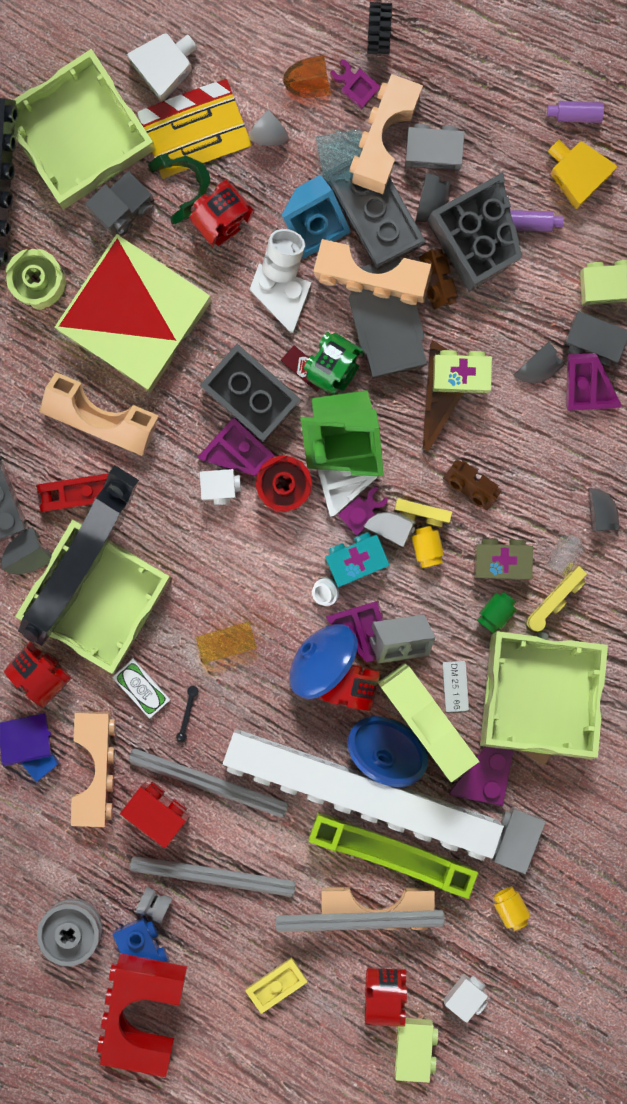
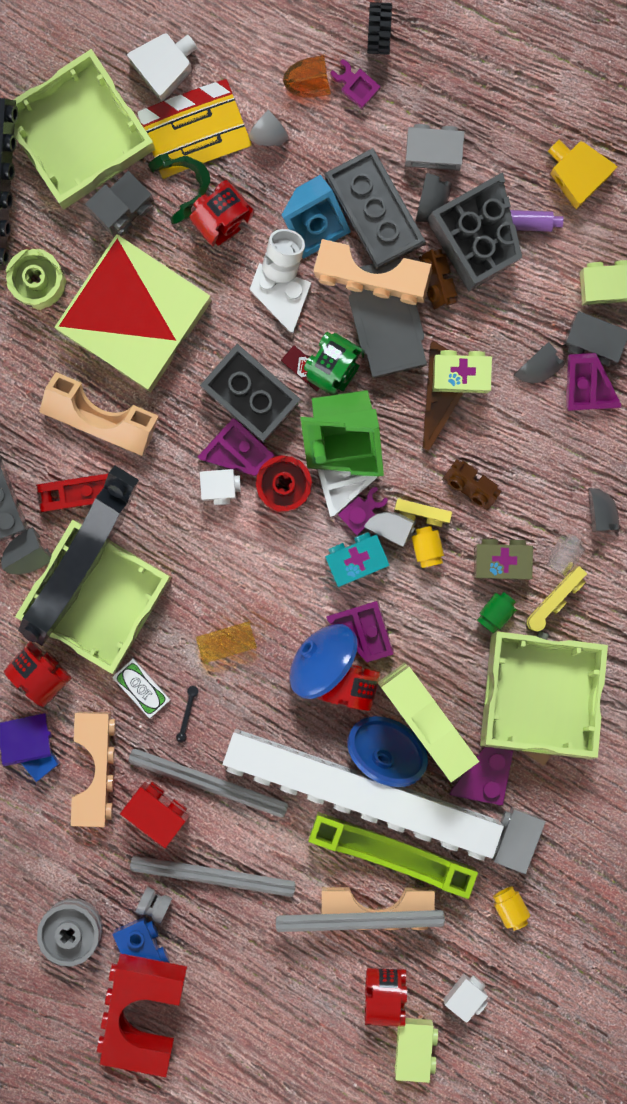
light yellow plate [245,957,308,1014] -> none
white plate [312,578,339,606] -> none
clear light blue piece [315,129,363,184] -> none
light nougat arch [349,74,423,194] -> none
light grey hinge [370,615,436,663] -> none
white sticker [443,661,469,712] -> none
medium lavender cylinder [547,101,604,123] -> none

